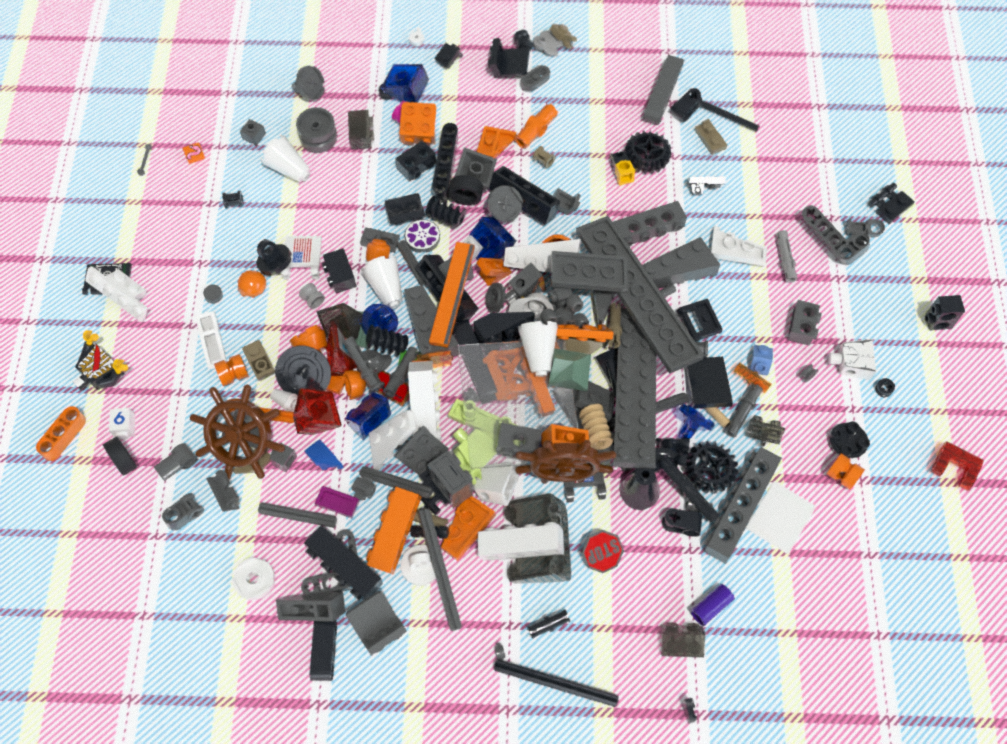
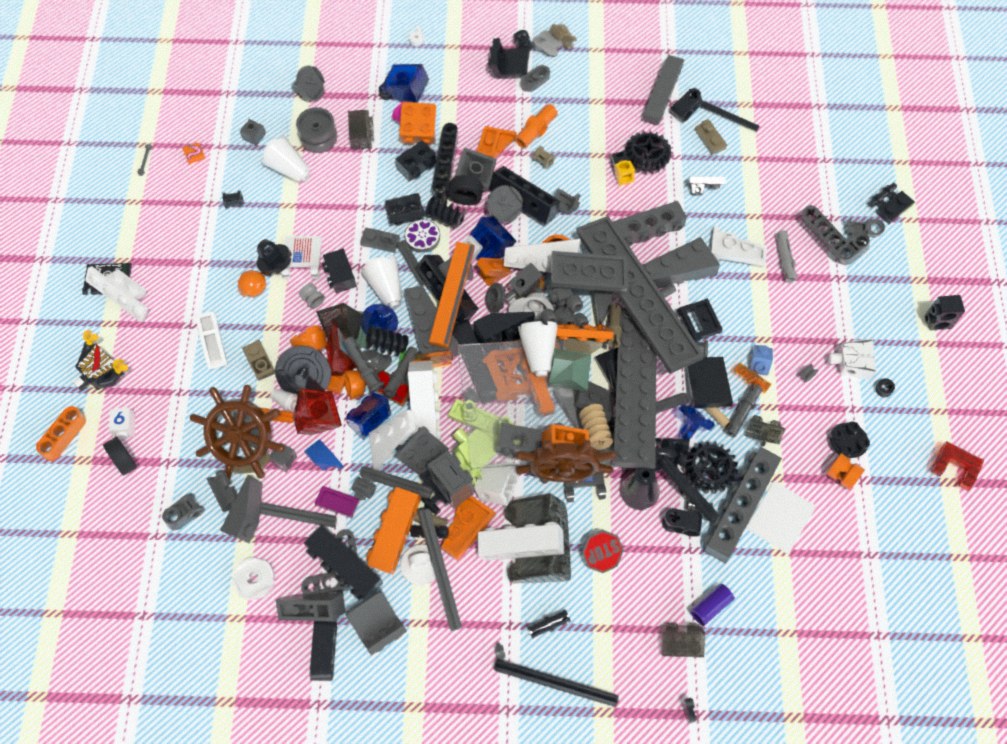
dark grey piece [154,443,197,481] -> none
dark grey tile [203,284,223,304] -> none
orange wheel [214,354,249,387] -> none
orange head [366,239,390,262] -> none
black bracket [434,42,463,69] -> none
dark grey brick [787,300,822,346] -> none
none -> dark grey slope [220,475,262,543]

